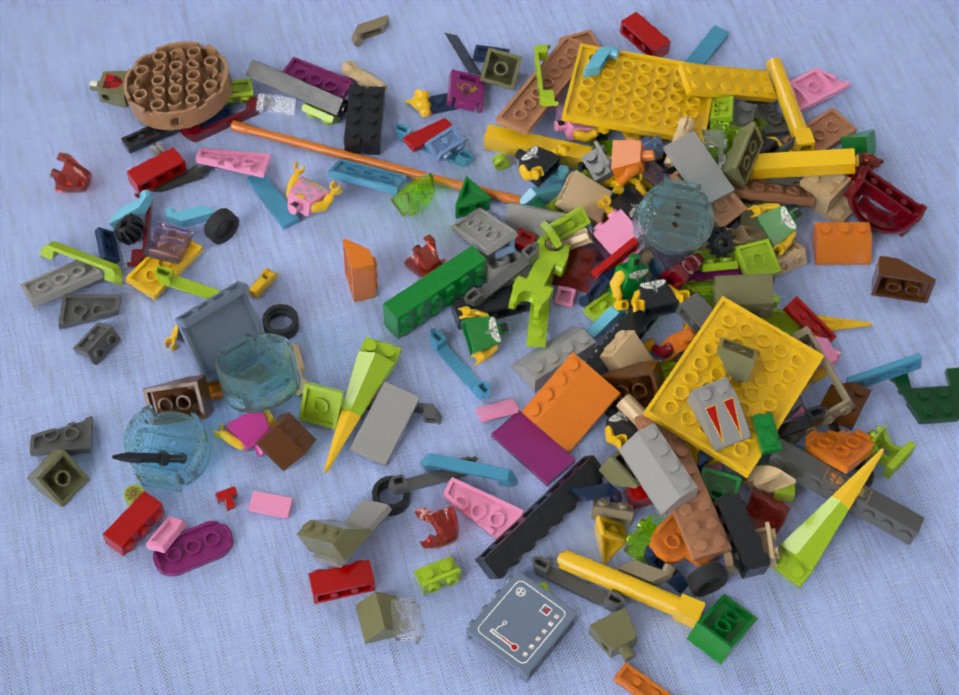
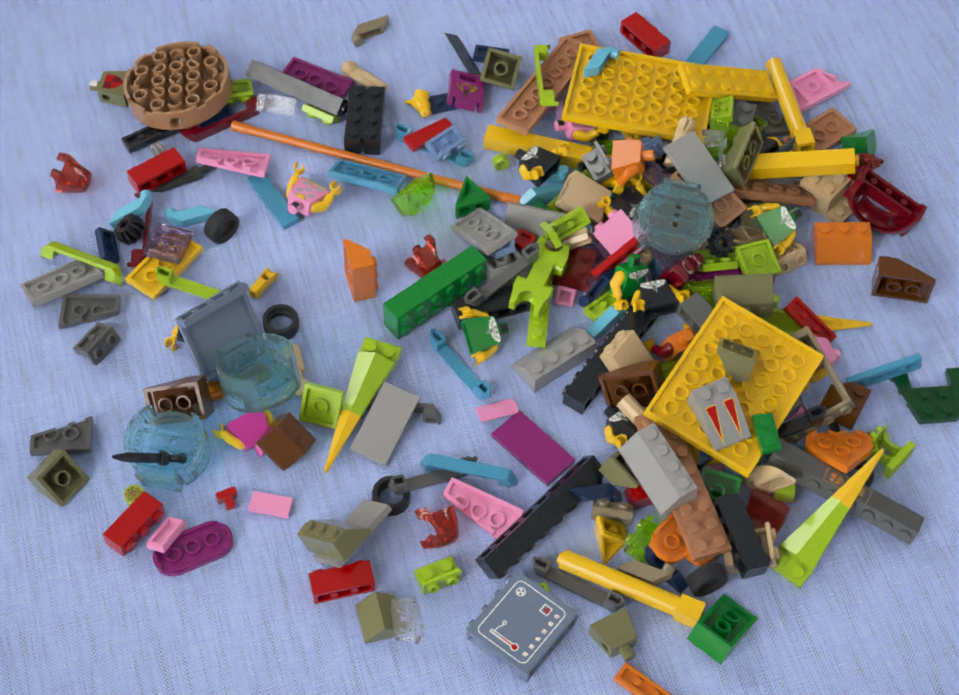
orange slope [521,352,621,453] -> none

